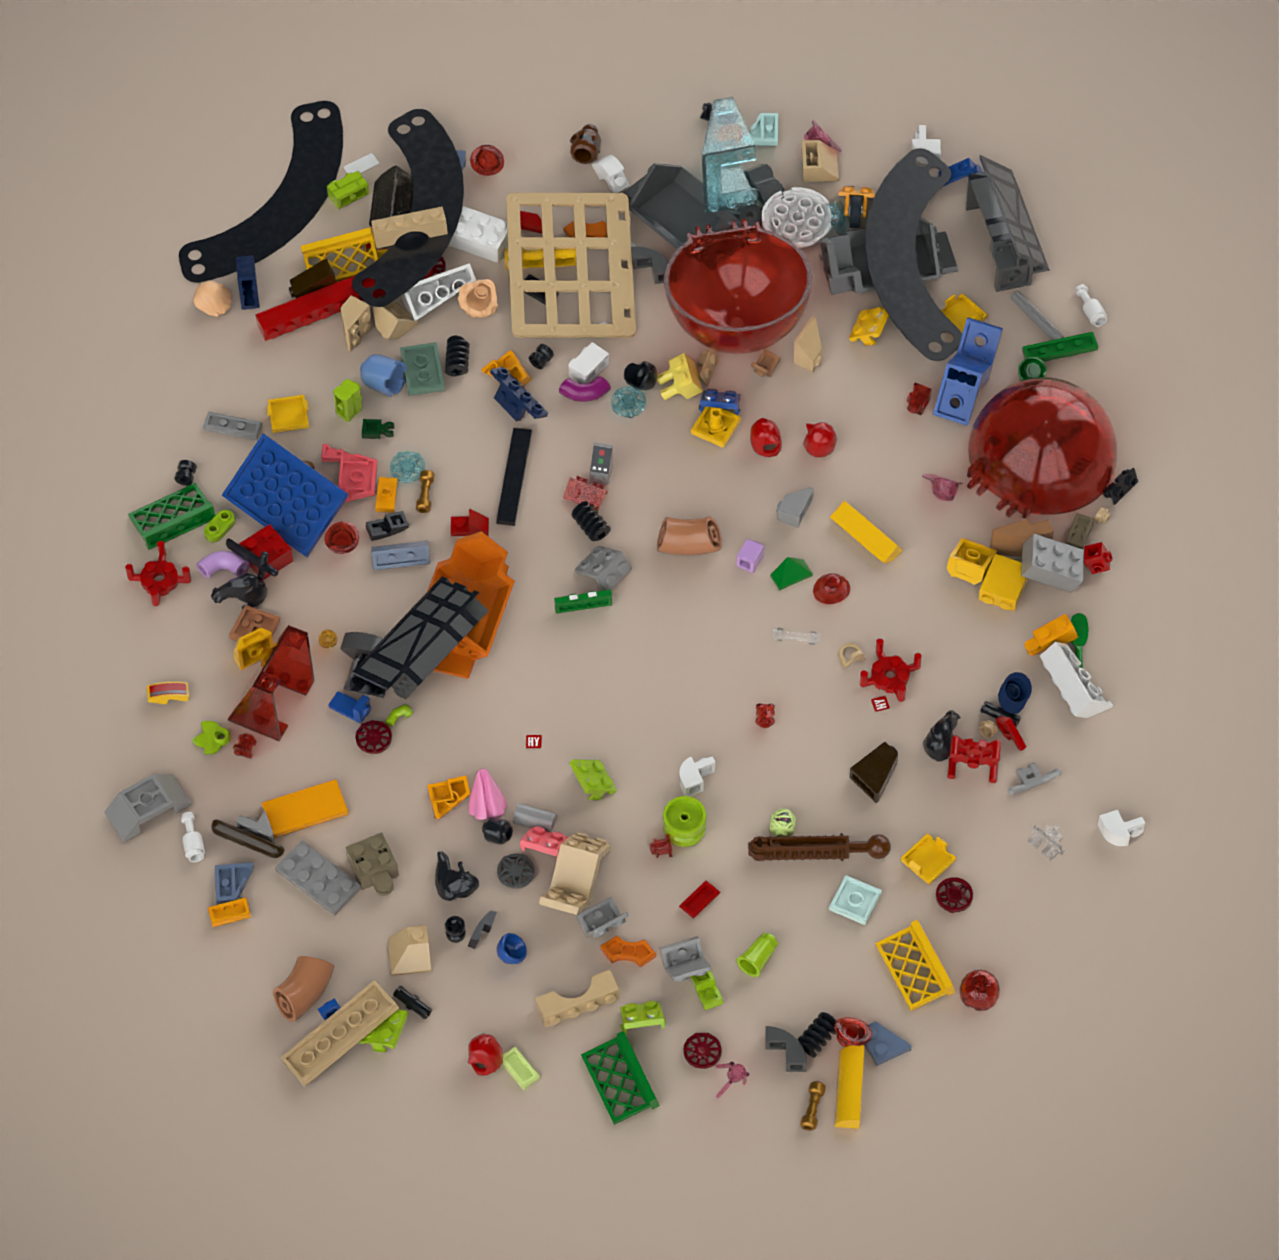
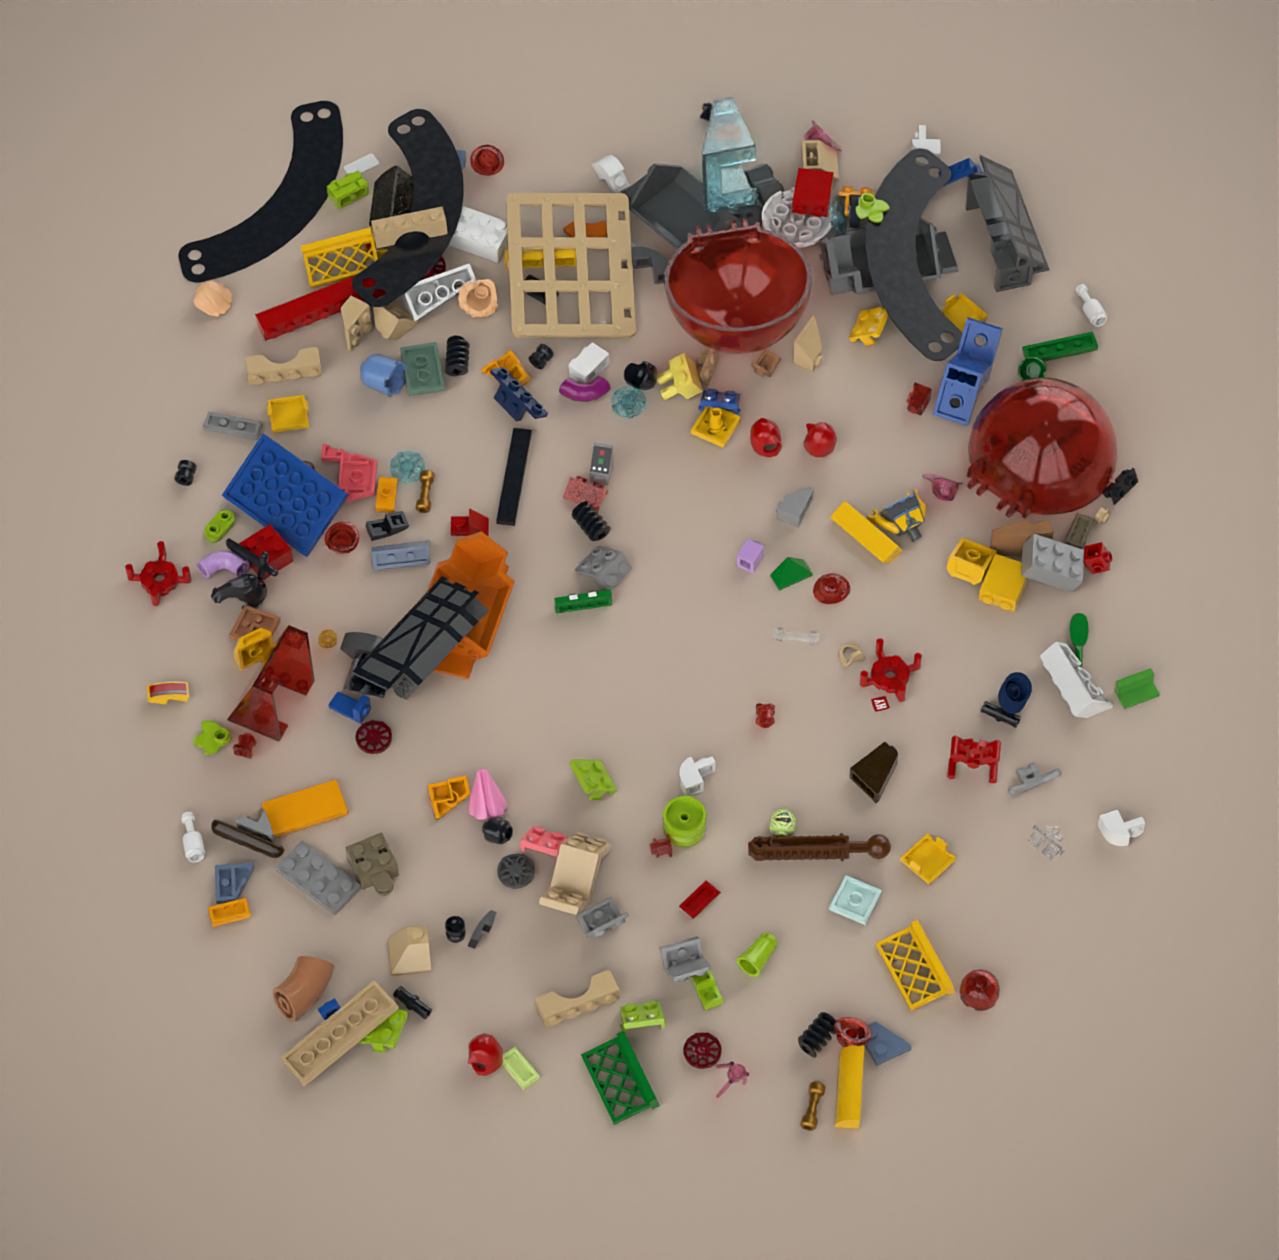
light grey slope [104,774,192,842] -> none
green fence [128,483,216,550] -> none
dark blue slope [236,255,260,310] -> none
dark brown slope [288,258,337,298] -> none
lime brick [333,379,362,422] -> none
dark green plate [361,419,395,439] -> none
lime arm [385,704,413,727] -> none
black piece [435,851,479,901] -> none
blue piece [496,933,527,964] -> none
light grey brick [513,803,557,832] -> none
red tile [520,211,542,234] -> none
red sticker [526,735,542,749] -> none
reddish brown piece [570,124,601,164] -> none
orange tile [600,936,656,967] -> none
nougat brick [657,516,722,555] -> none
light aqua wing [744,113,778,146] -> none
dark grey brick [765,1026,807,1072] -> none
black piece [923,710,961,762] -> none
dark red wheel [936,877,973,913] -> none
tan plate [979,720,998,738] -> none
red tile [995,716,1027,751] -> none
light grey axle [1011,291,1064,340] -> none
light orange brick [1024,613,1078,656] -> none
none -> tan arch [245,347,322,385]
none -> red brick [792,168,834,217]
none -> lime plate [856,193,890,223]
none -> torso [867,490,926,542]
none -> bright green panel [1114,668,1160,709]

